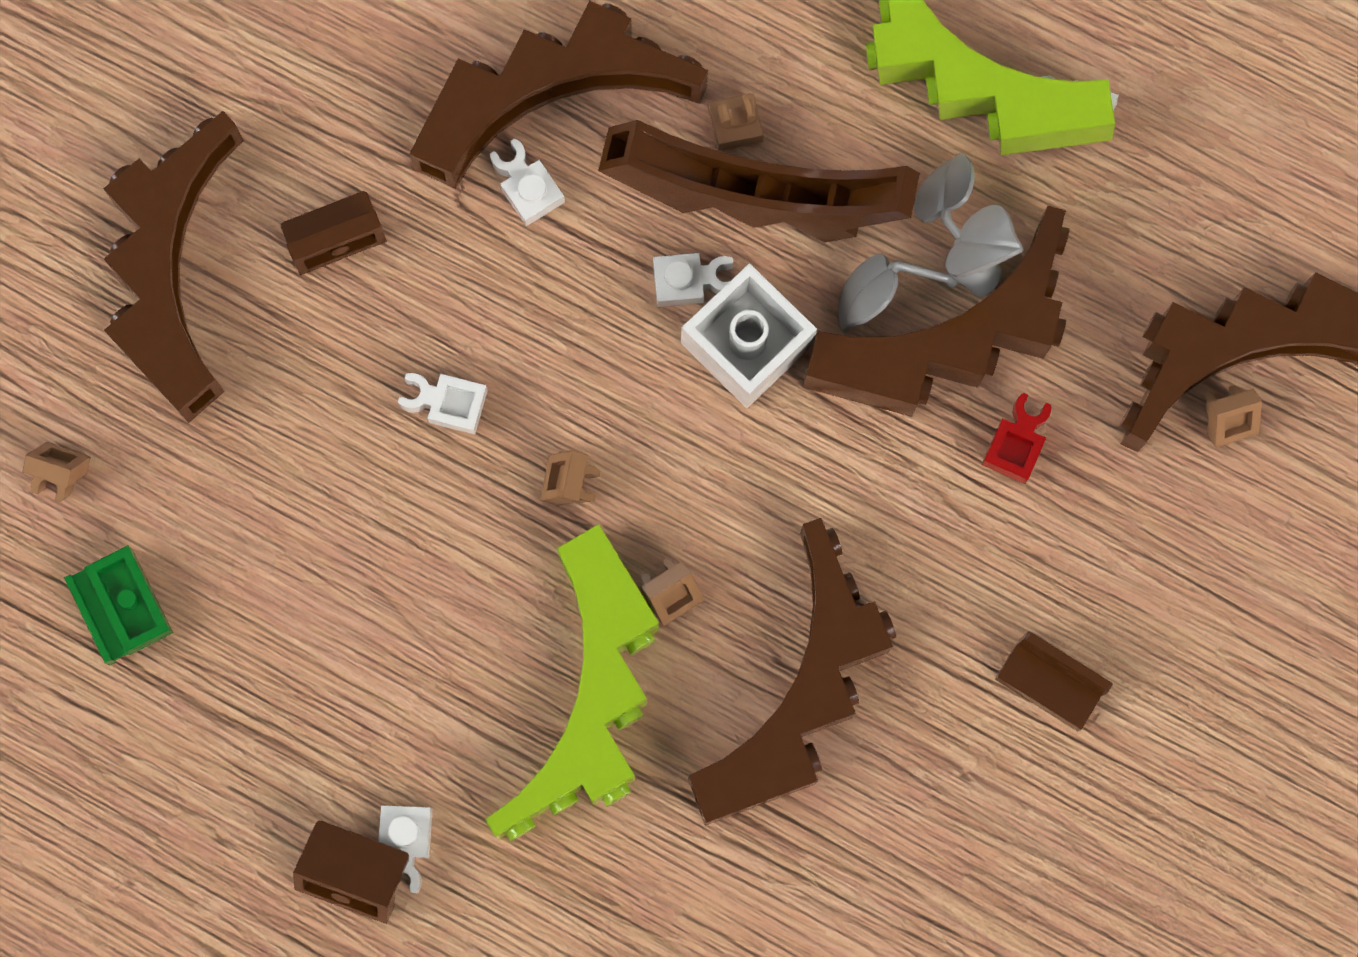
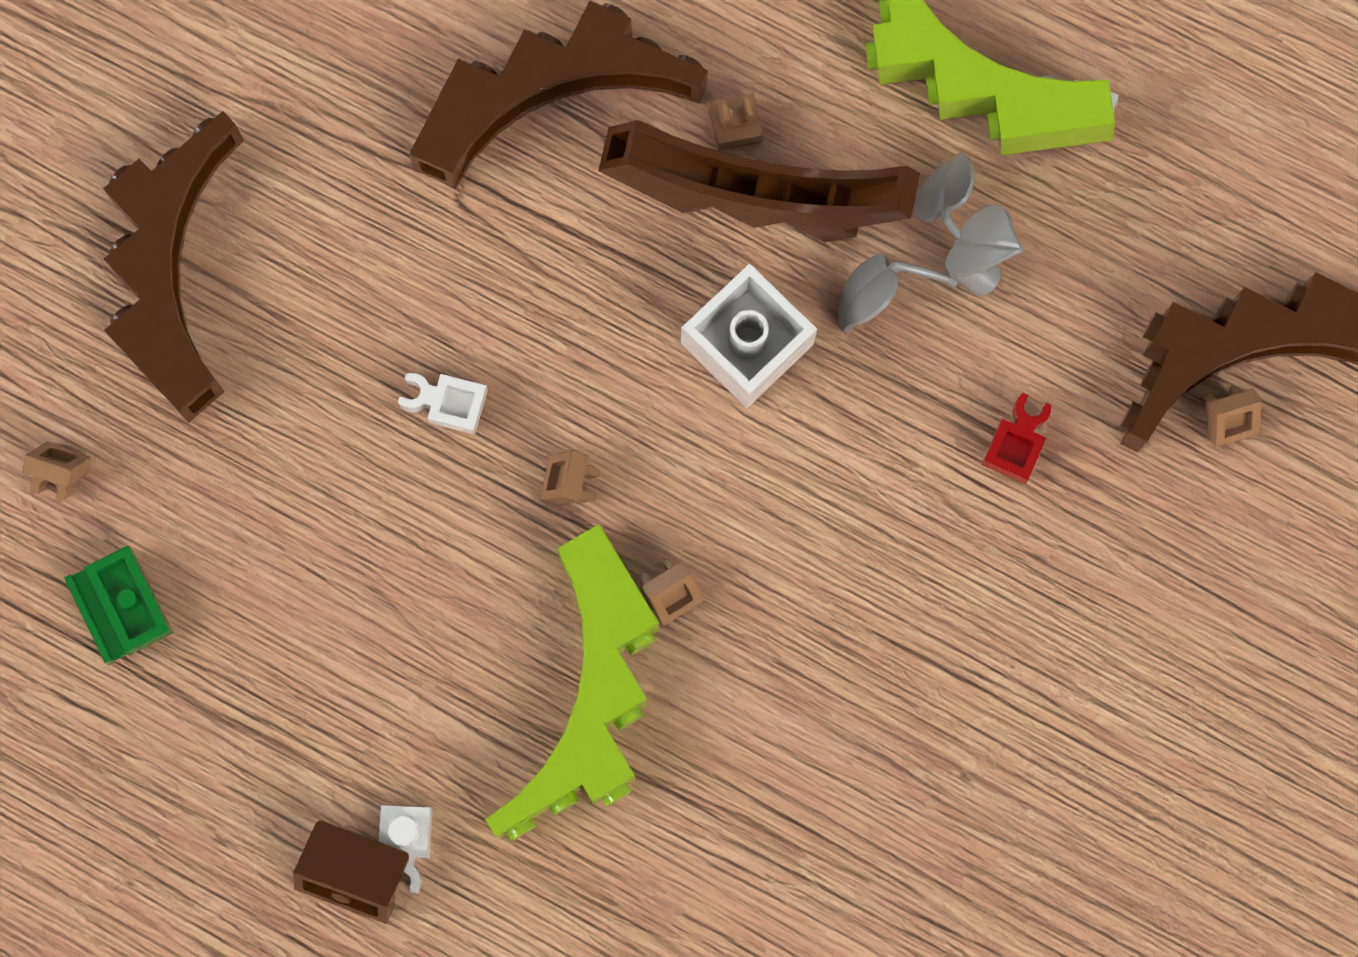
reddish brown panel [281,191,387,276] -> none
white plate [490,138,565,226] -> none
white plate [653,253,733,307] -> none
reddish brown arch [688,518,896,826] -> none
reddish brown arch [803,206,1070,417] -> none
reddish brown panel [995,631,1113,732] -> none

